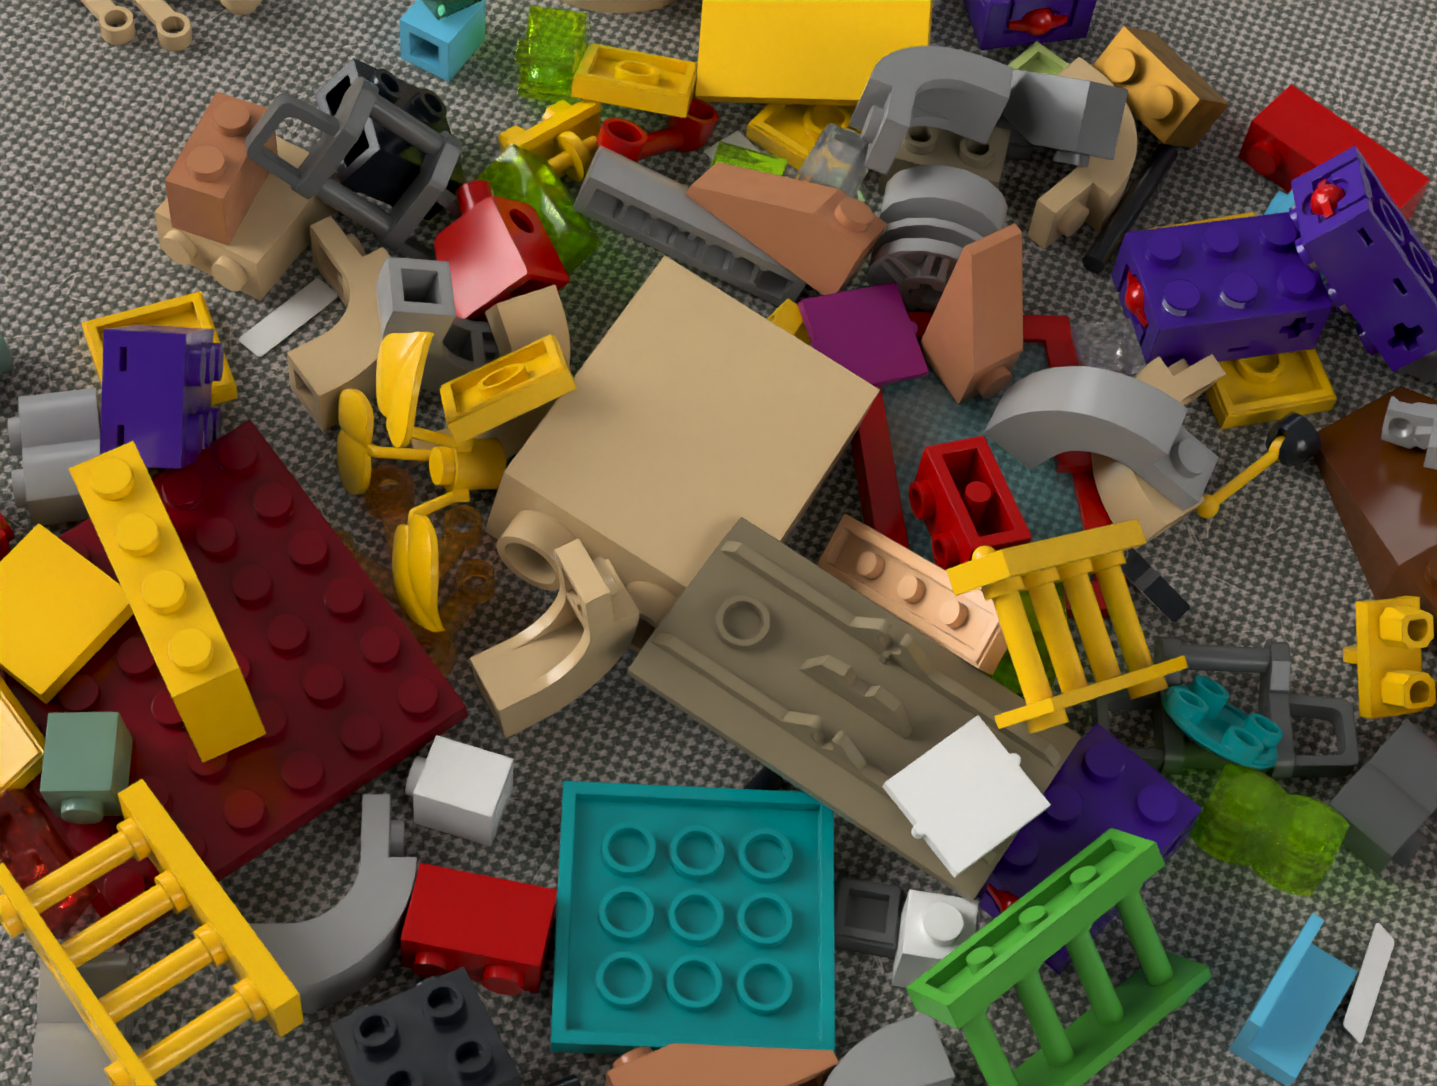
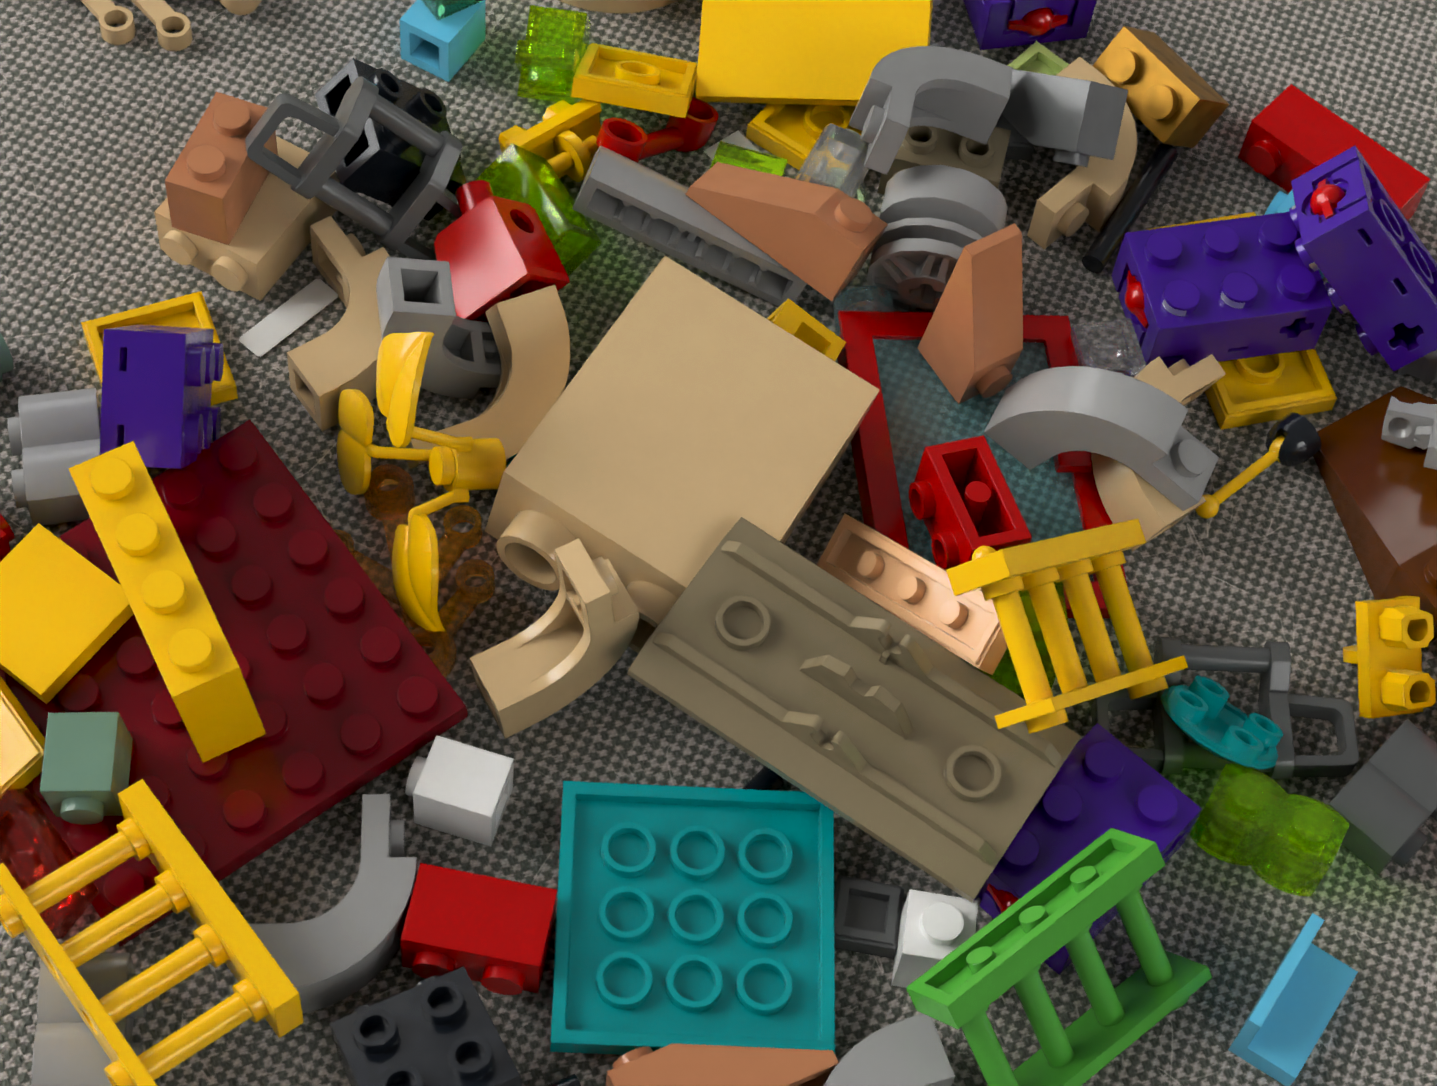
yellow tile [439,334,577,445] -> none
magenta piece [798,282,929,387] -> none
white piece [882,715,1051,878] -> none
black sticker [1121,548,1190,622] -> none
white sticker [1343,923,1394,1043] -> none

